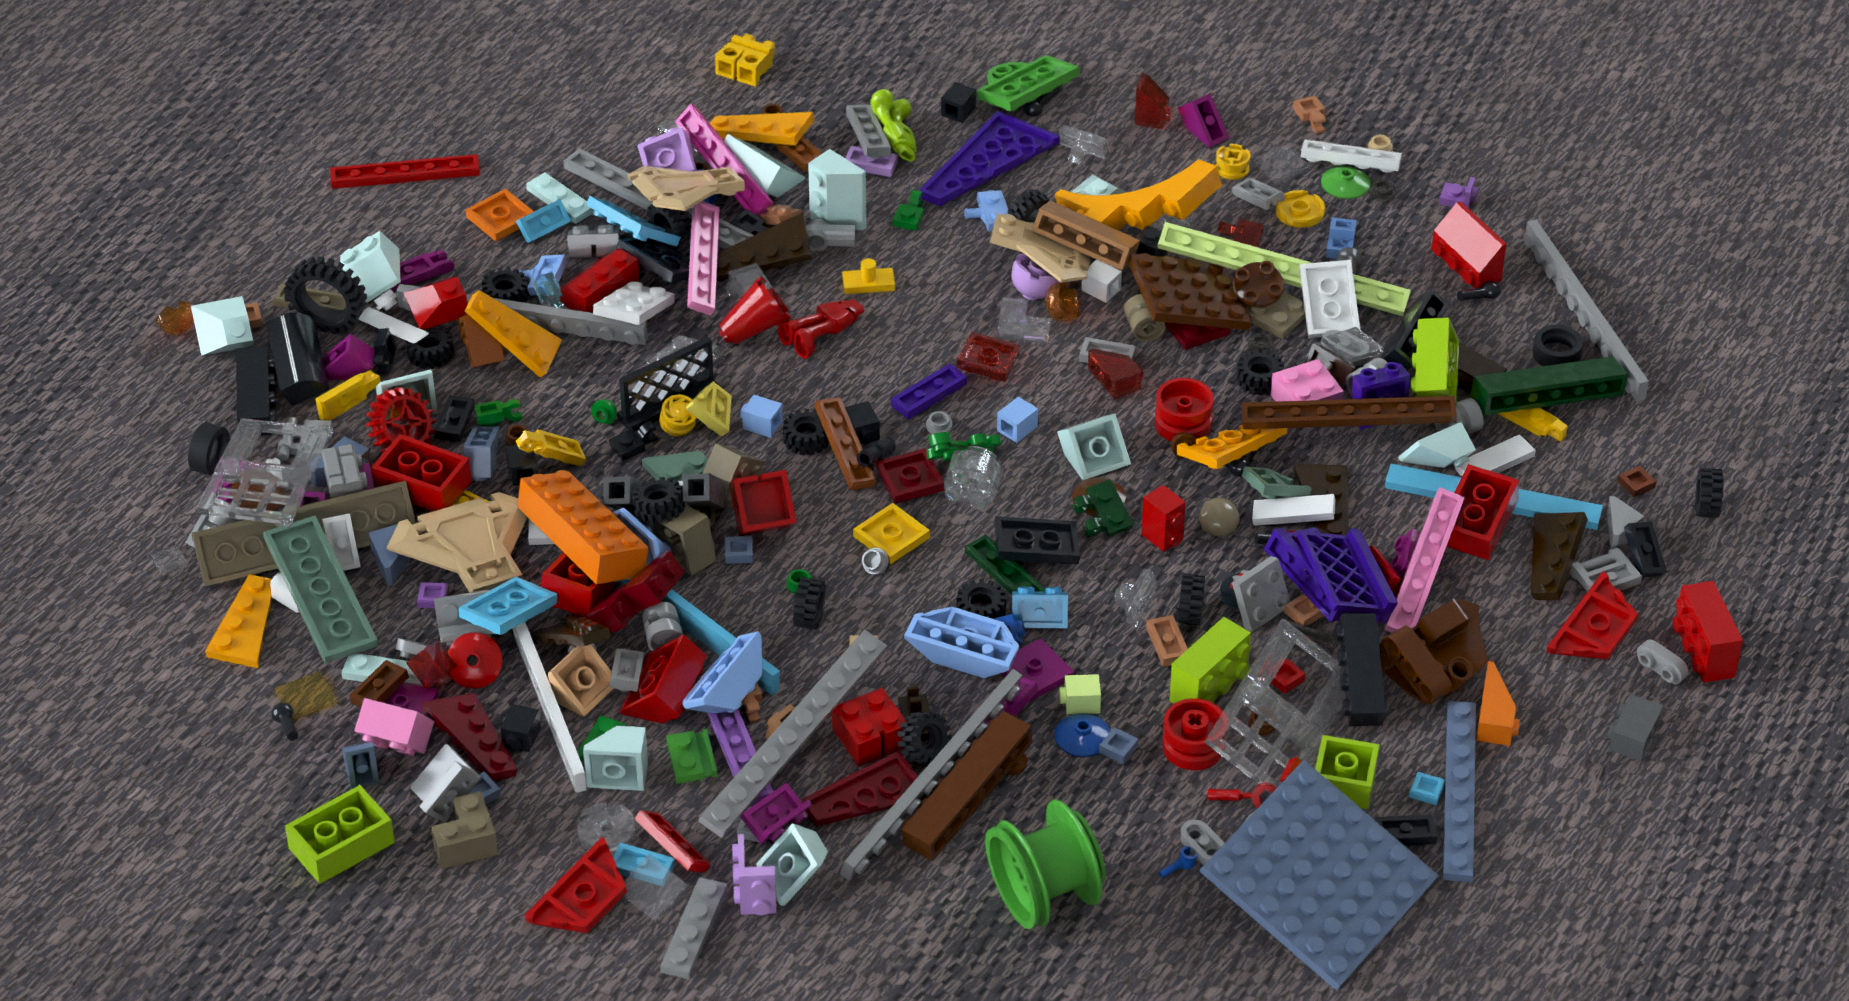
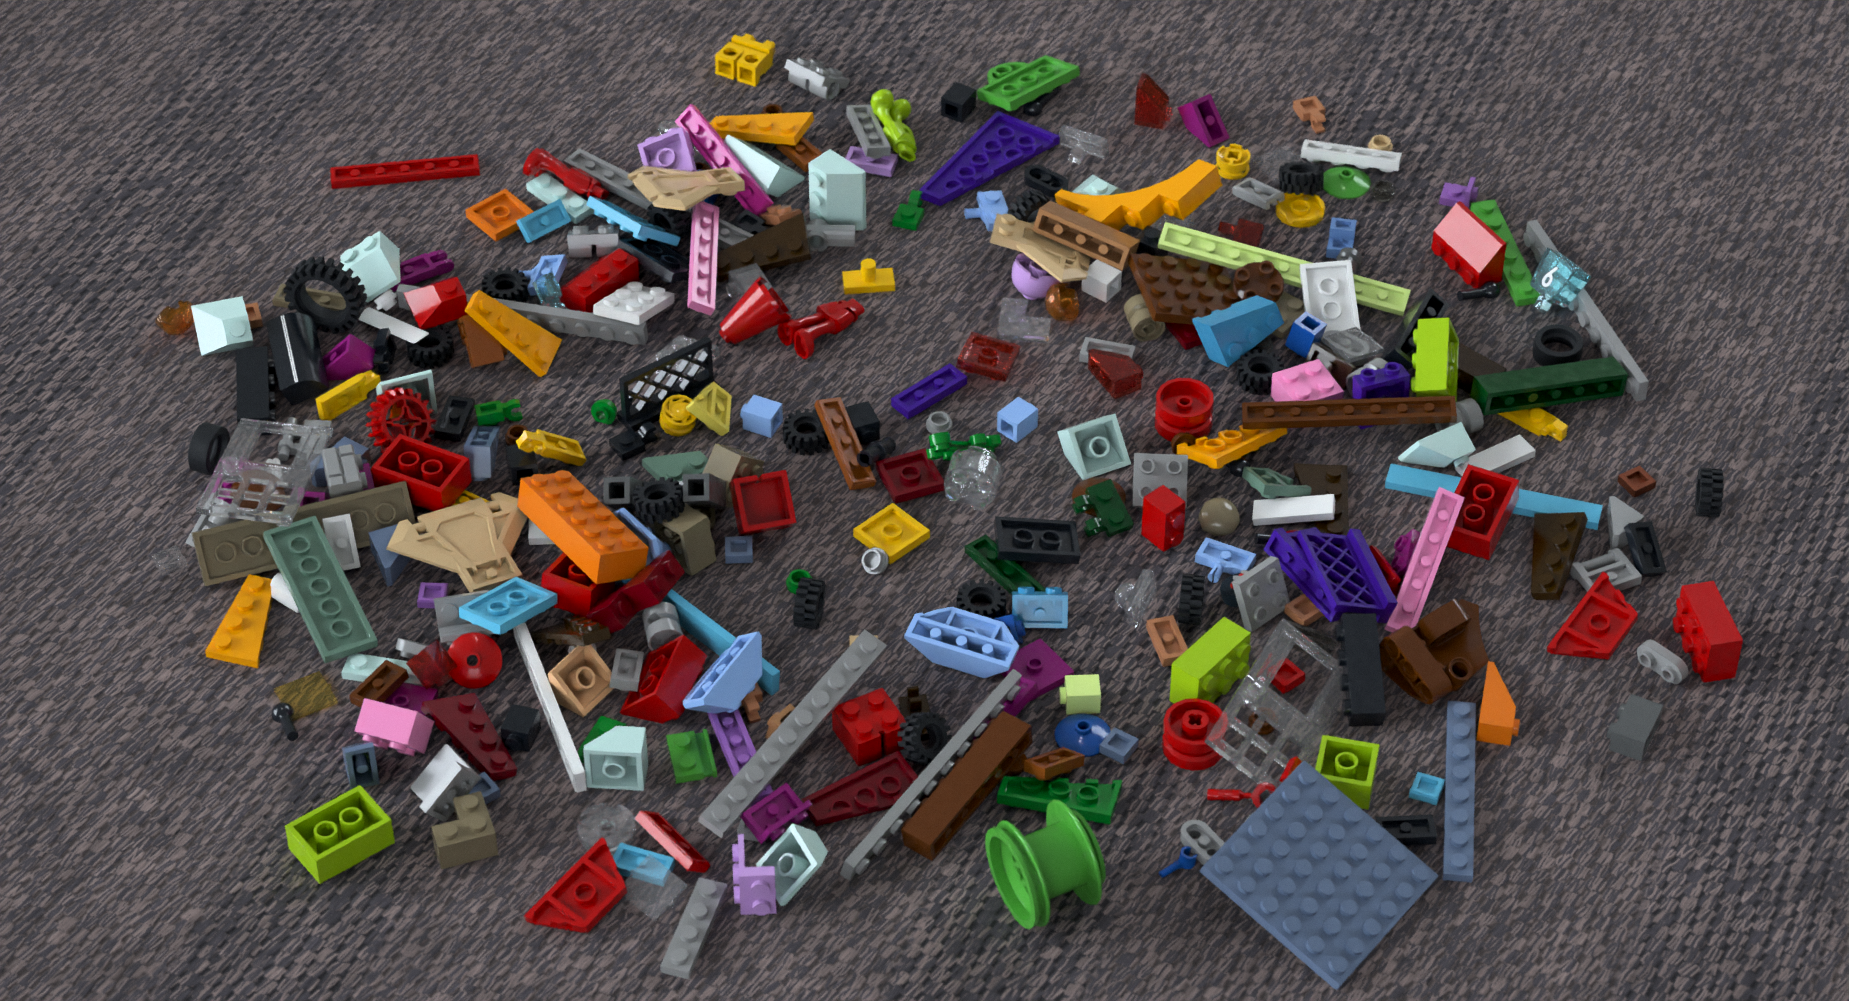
none -> red piece [523,148,609,200]
none -> light grey plate [784,57,850,101]
none -> green wing [997,776,1123,824]
none -> black plate [1024,165,1068,198]
none -> dark orange plate [1024,747,1085,780]
none -> light grey plate [1132,453,1188,509]
none -> dark azure wedge [1192,295,1284,367]
none -> light blue plate [1195,537,1256,583]
none -> black tyre [1279,161,1324,195]
none -> blue brick [1285,311,1327,358]
none -> bright green plate [1470,200,1542,307]
none -> clear light blue torso [1530,247,1592,314]

